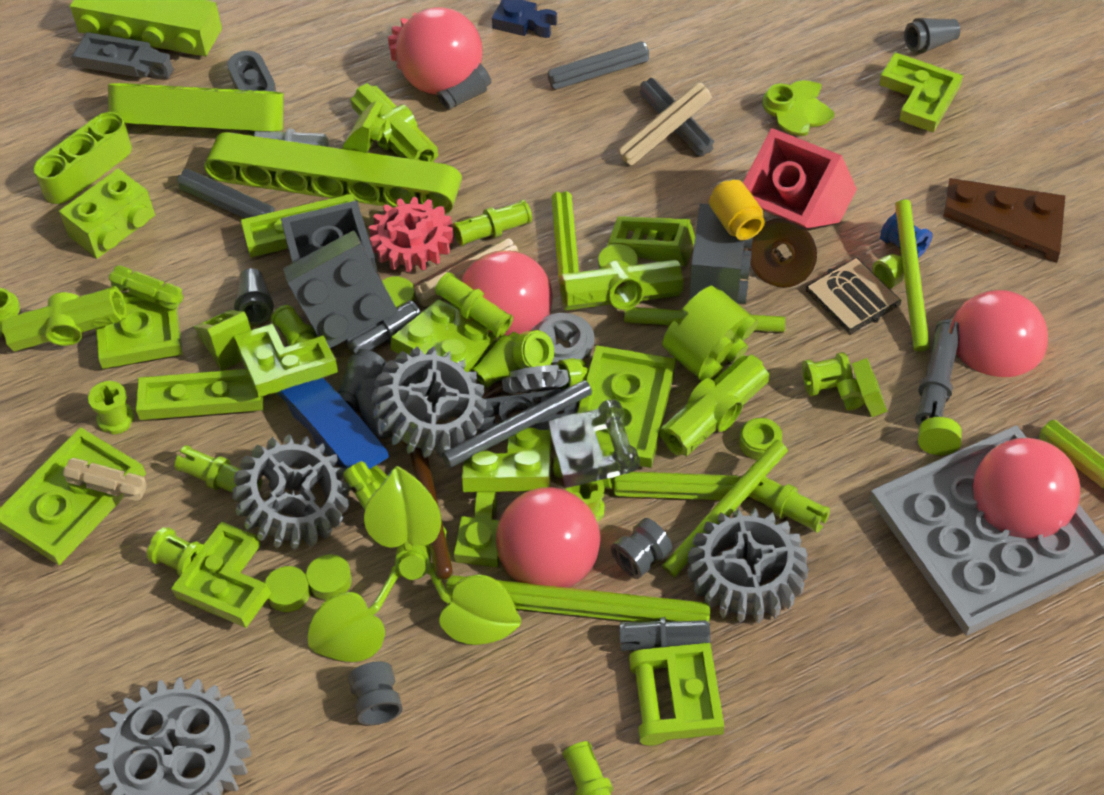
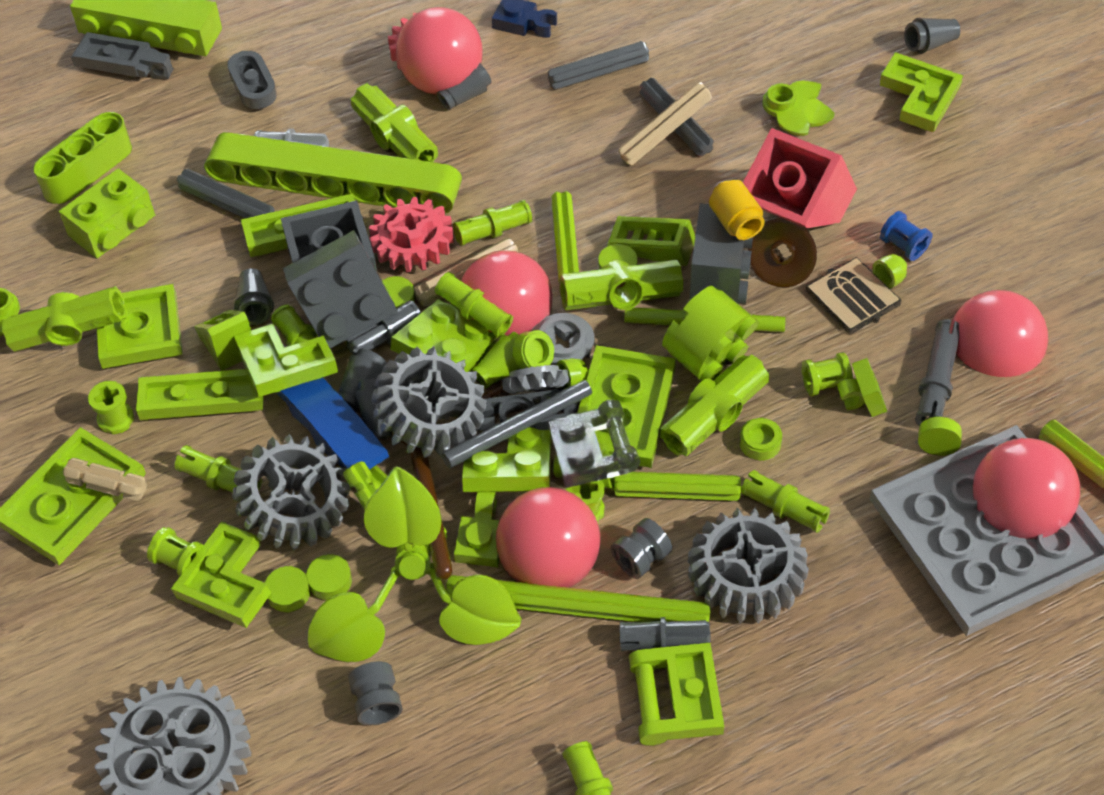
lime beam [108,83,284,131] -> none
lime axle [109,265,184,310] -> none
lime slope [342,100,386,153] -> none
lime bar [662,440,788,577] -> none
lime bar [895,199,930,352] -> none
reddish brown wing [943,178,1066,263] -> none

